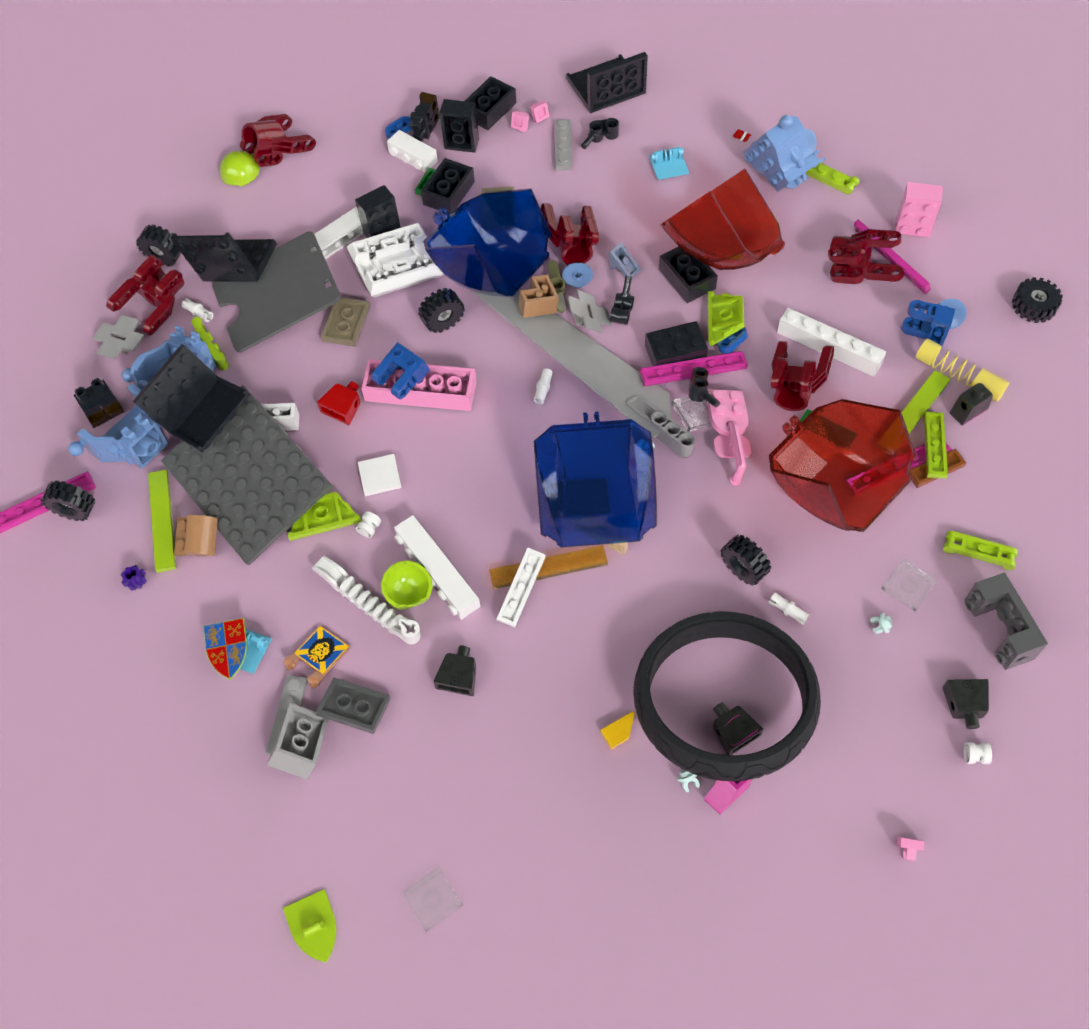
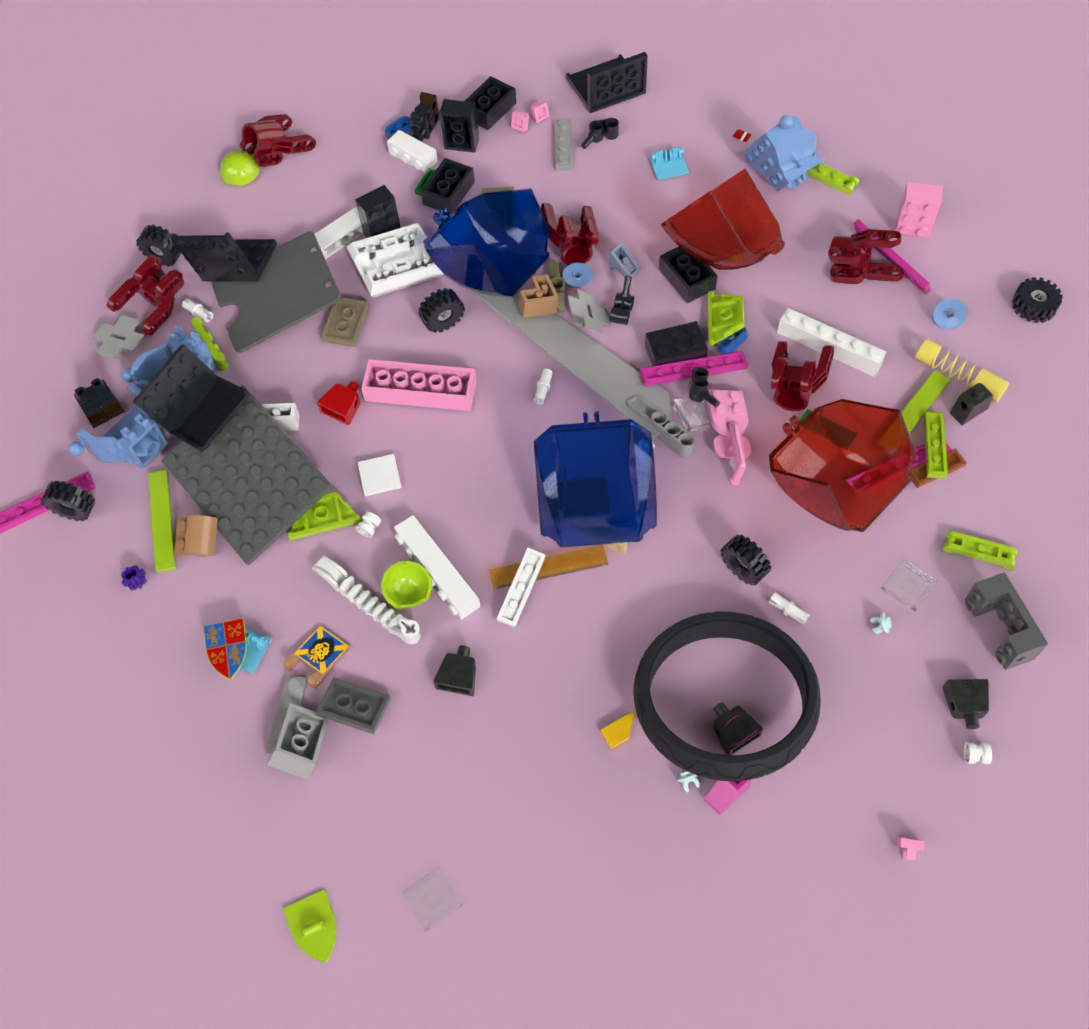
blue brick [371,342,430,400] -> none
blue brick [901,300,955,346] -> none

